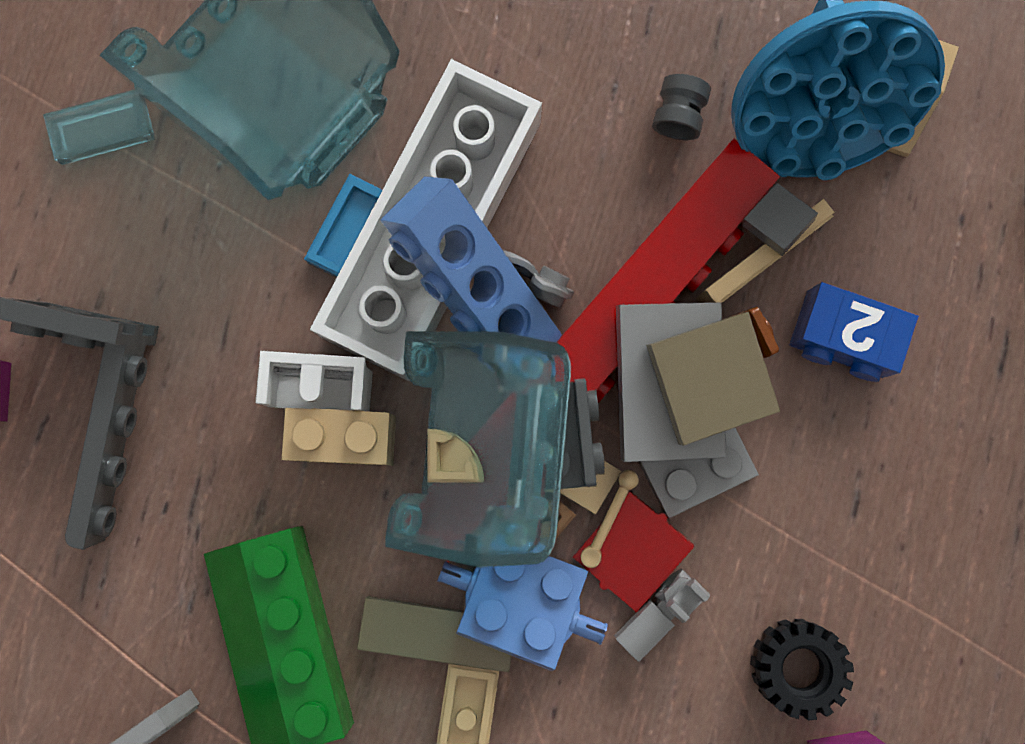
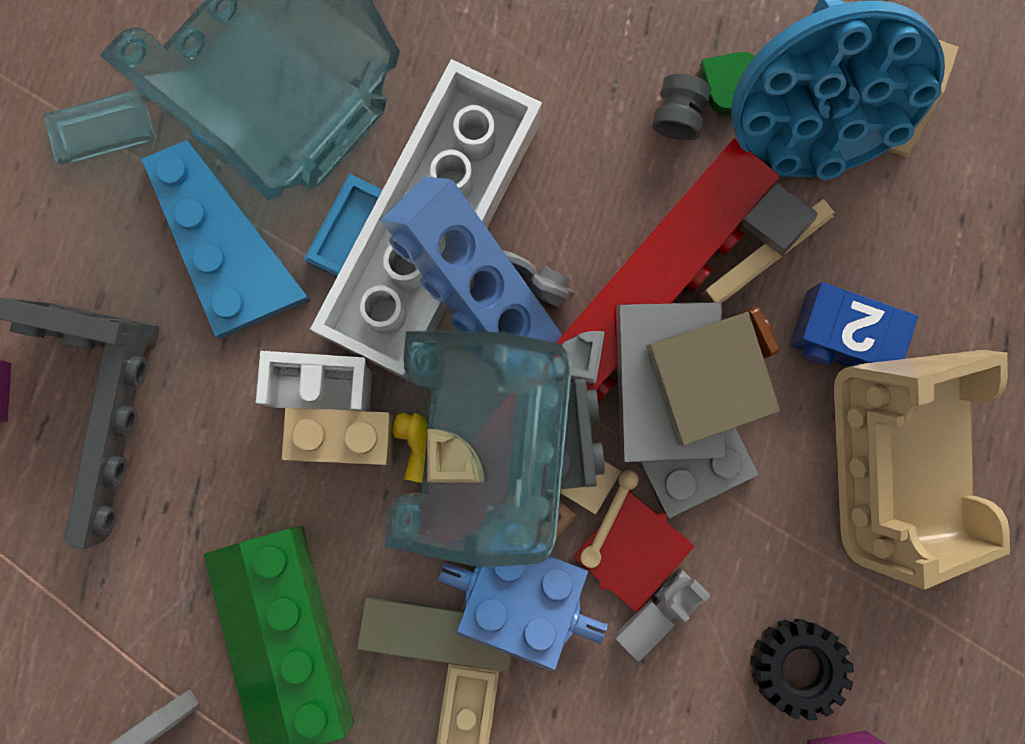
none -> dark azure wing [142,140,310,339]
none -> yellow arm [392,412,430,484]
none -> light grey tile [544,331,605,385]
none -> green tile [700,52,755,114]
none -> tan windscreen [834,350,1010,590]

